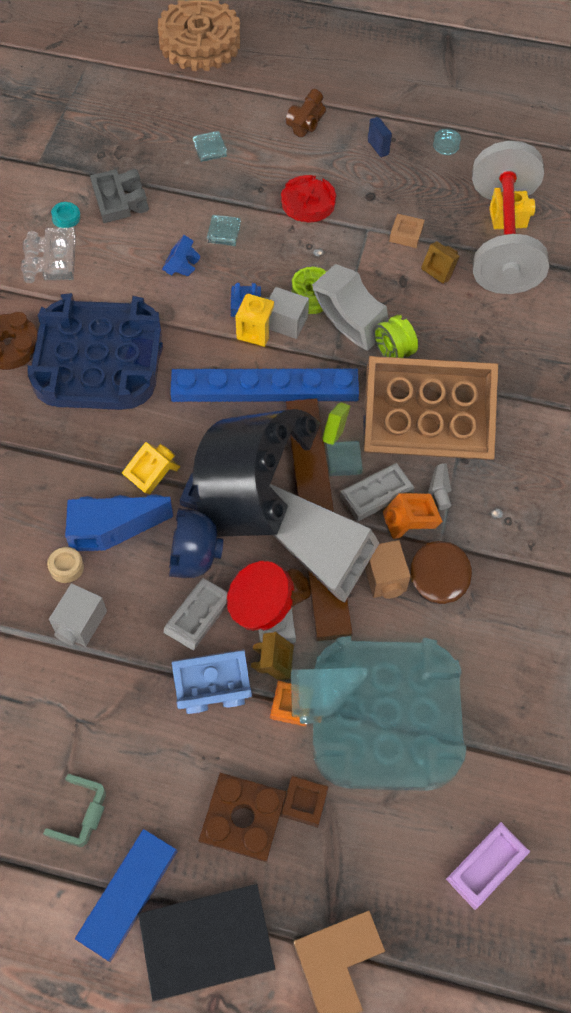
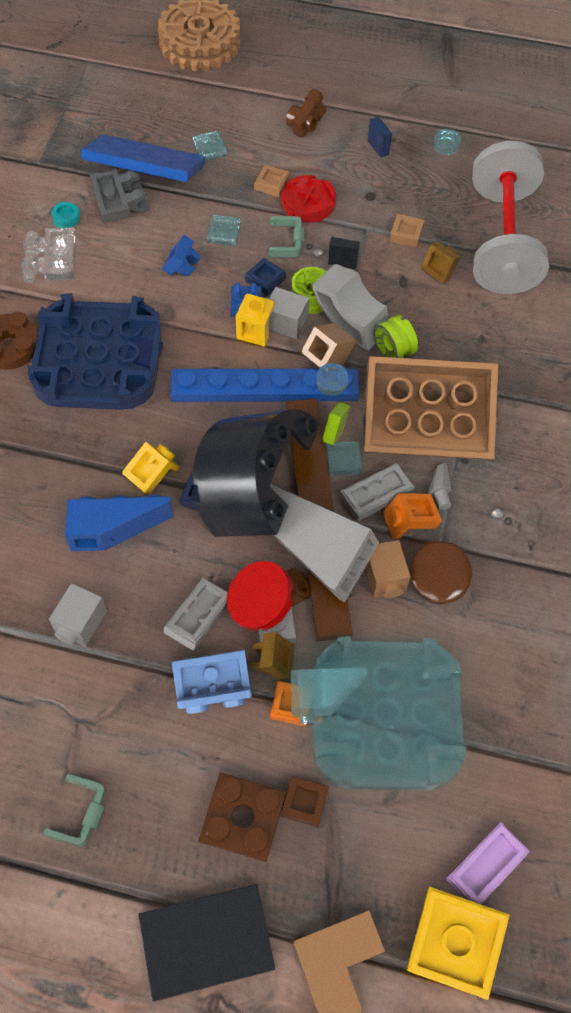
tan tile [47,547,84,583] -> none
blue tile [75,829,177,963] -> none
dark blue cylinder [169,508,224,578] -> none
yellow brick [489,188,535,229] -> none
none -> blue tile [81,134,205,182]
none -> dark blue tile [245,258,286,296]
none -> medium nougat tile [254,164,290,197]
none -> sand green piece [268,216,305,258]
none -> medium nougat brick [301,323,357,370]
none -> clear light blue tile [316,363,348,395]
none -> black tile [328,237,360,269]
none -> yellow tile [406,886,510,1000]

